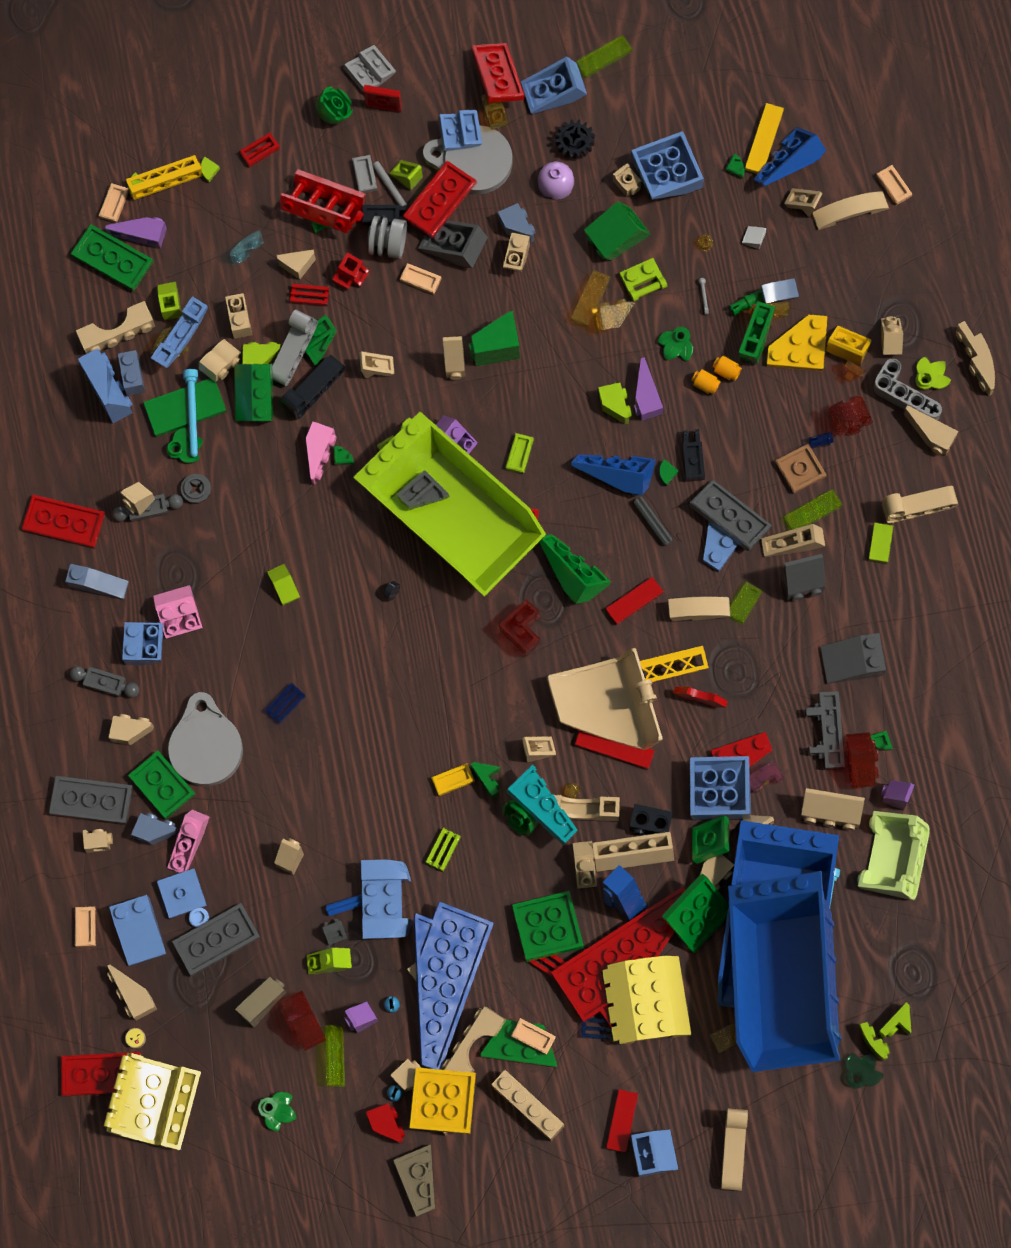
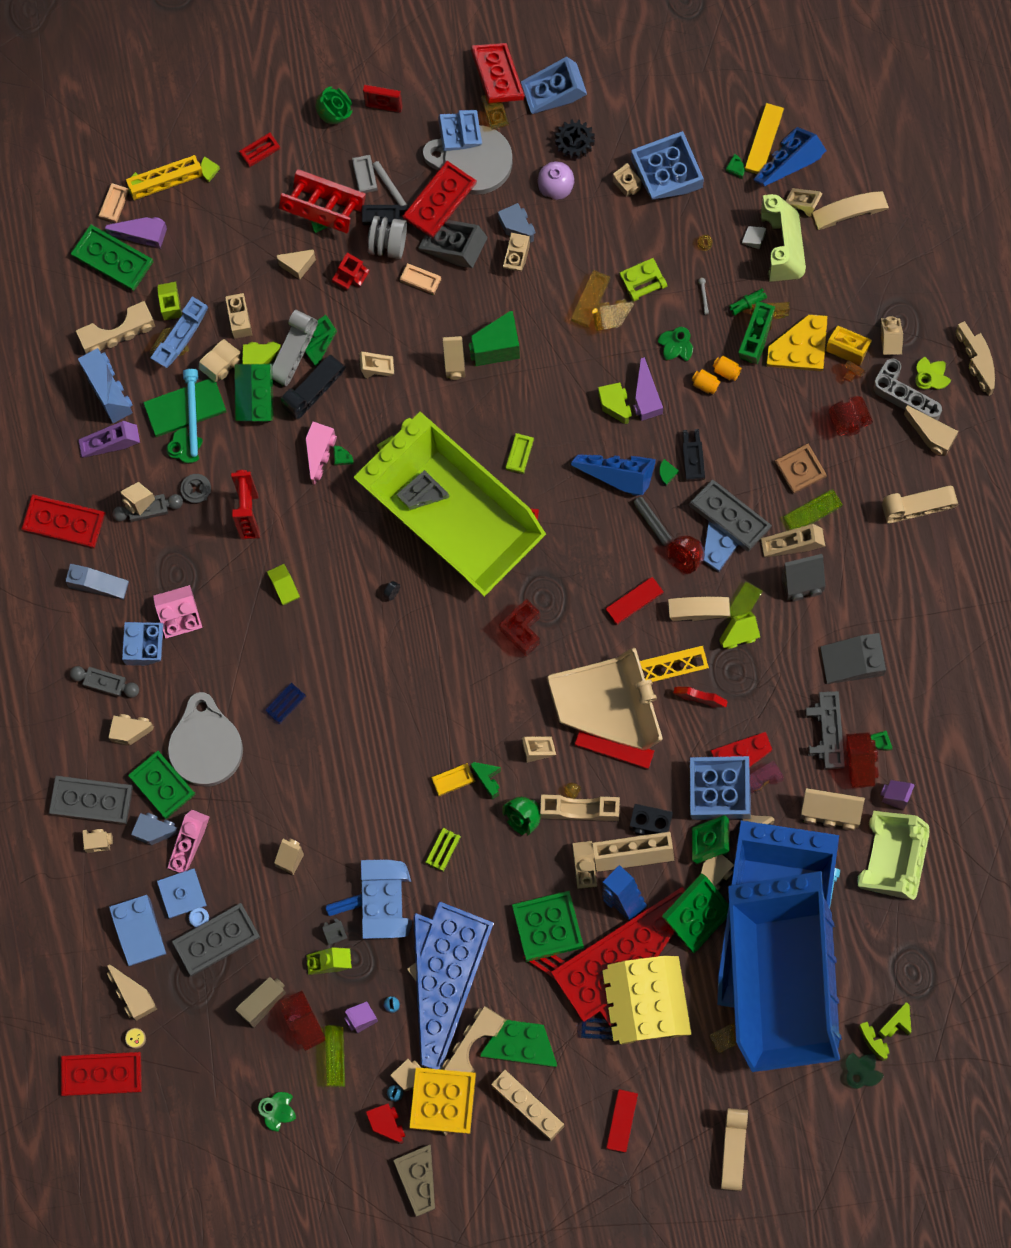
light nougat tile [75,907,96,947] -> none
light yellow slope [104,1053,201,1150] -> none
sand blue brick [118,350,146,396] -> none
clear light blue slope [230,230,264,264] -> none
red tile [290,284,329,306] -> none
light grey slope [343,45,396,92] -> none
red tile [349,210,364,230] -> none
lime slope [389,160,423,190] -> none
medium lavender slope [436,415,478,454] -> none
teal wing [506,765,578,845] -> none
light nougat tile [511,1018,556,1055] -> none
green wedge [539,534,611,604] -> none
clear neon green tile [576,35,632,78] -> none
green slope [584,201,651,261] -> none
medium blue slope [631,1130,678,1177] -> none
slope [760,279,799,304] -> none
clear blue pin [809,431,834,449] -> none
lime tile [868,523,893,564] -> none
light nougat tile [876,165,912,205] -> none
none -> medium lavender slope [79,421,140,457]
none -> red fence [231,470,260,539]
none -> clear red cylinder [666,535,705,574]
none -> lime slope [719,612,760,649]
none -> yellowish green windscreen [761,194,806,282]

